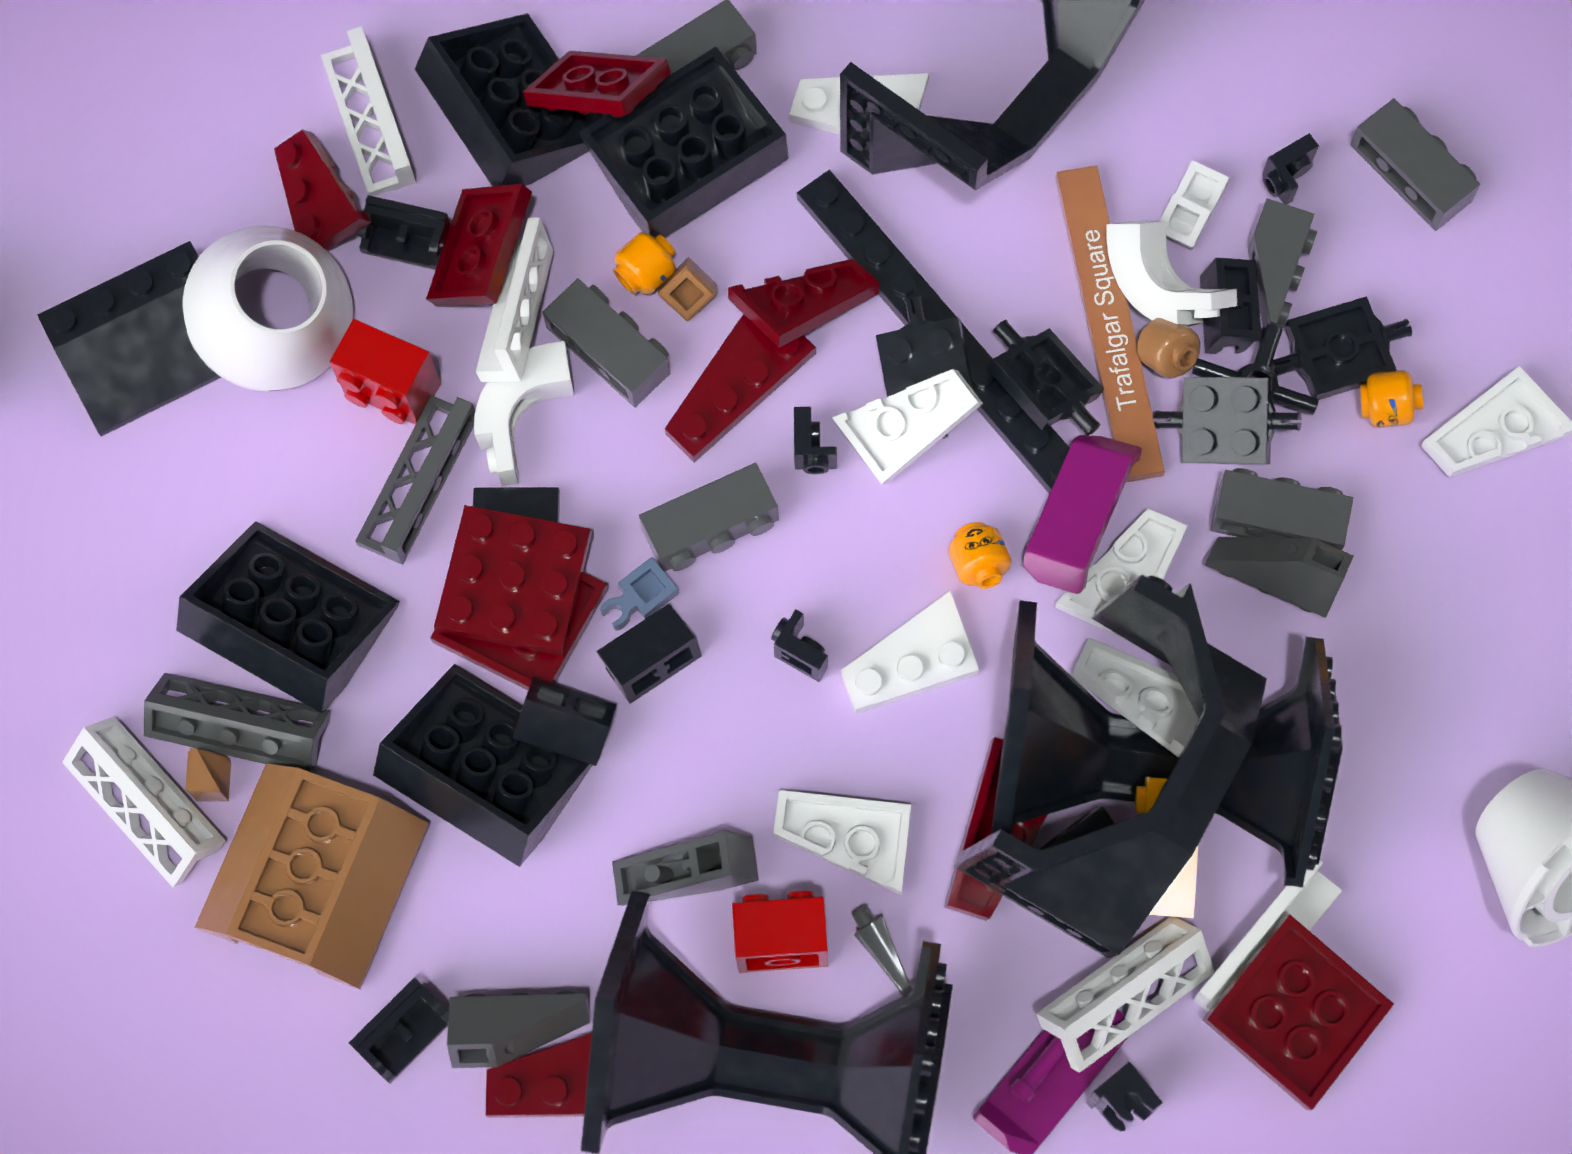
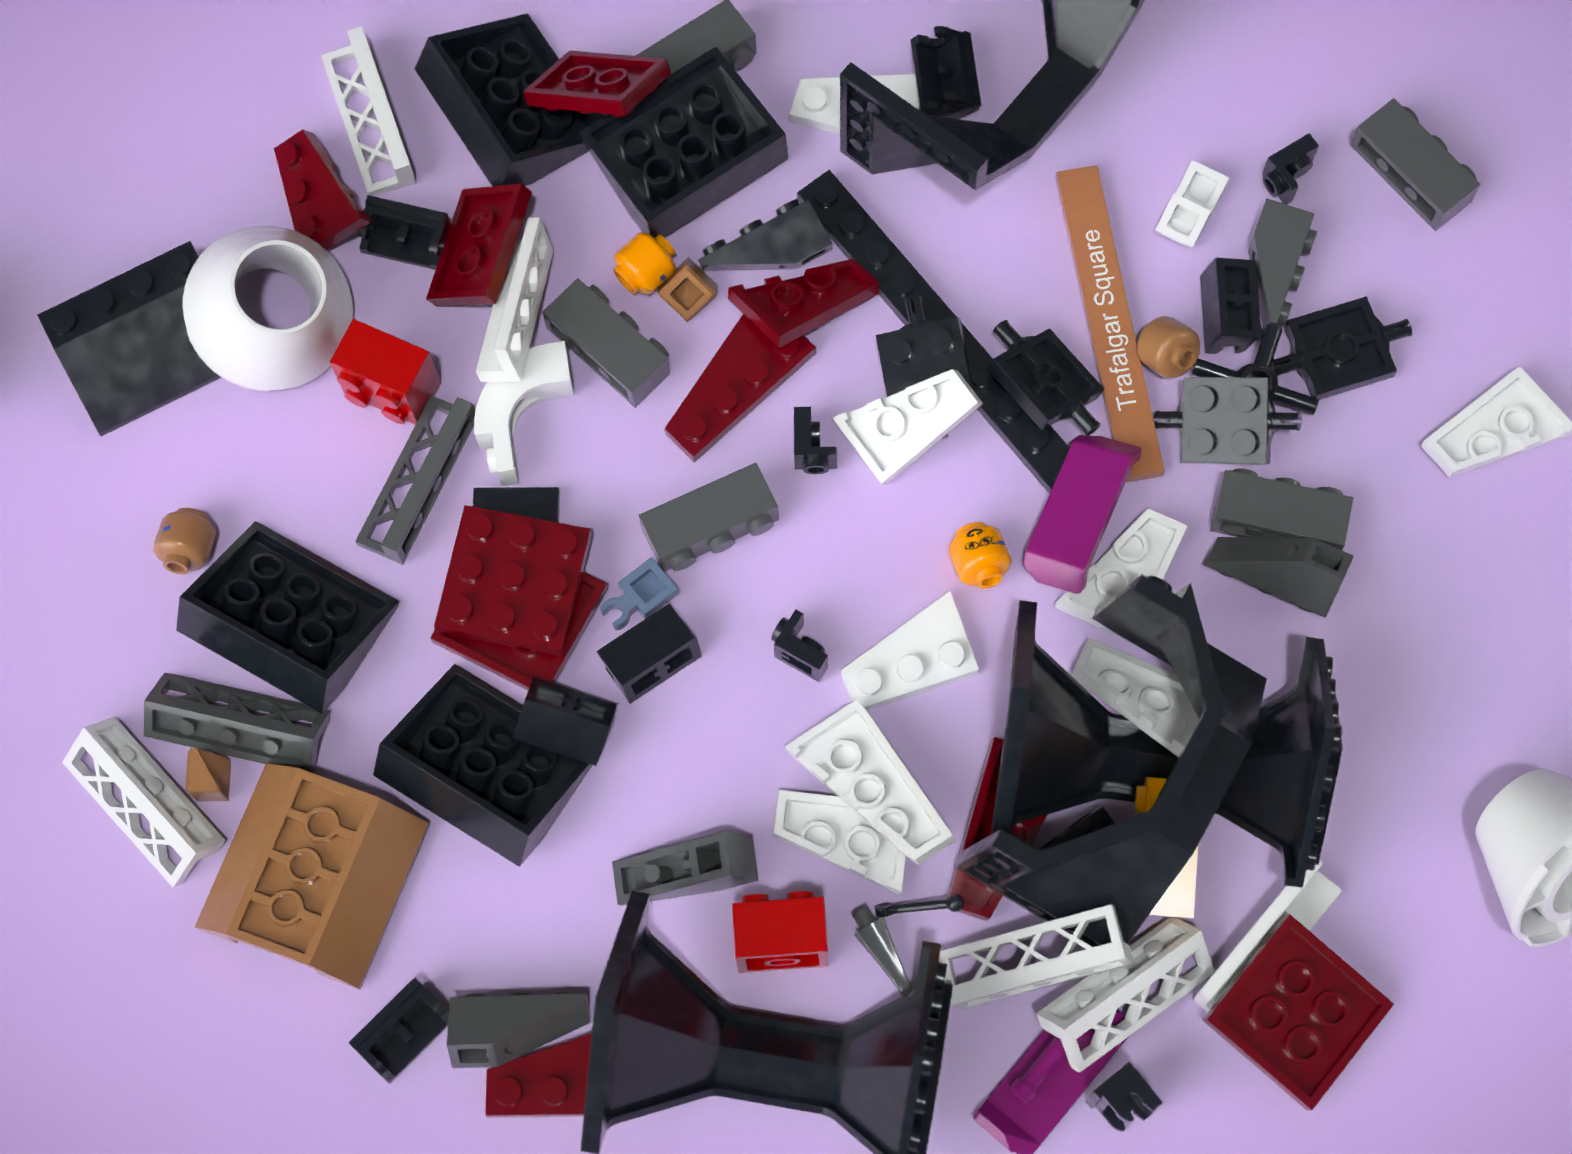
white arch [1106,221,1237,325] -> none
light orange head [1360,370,1423,428] -> none
none -> medium nougat head [153,508,216,574]
none -> black slope [698,199,833,271]
none -> white wing [784,698,955,865]
none -> black hinge [875,894,964,918]
none -> black hinge [910,26,982,119]
none -> white fence [939,904,1134,1010]

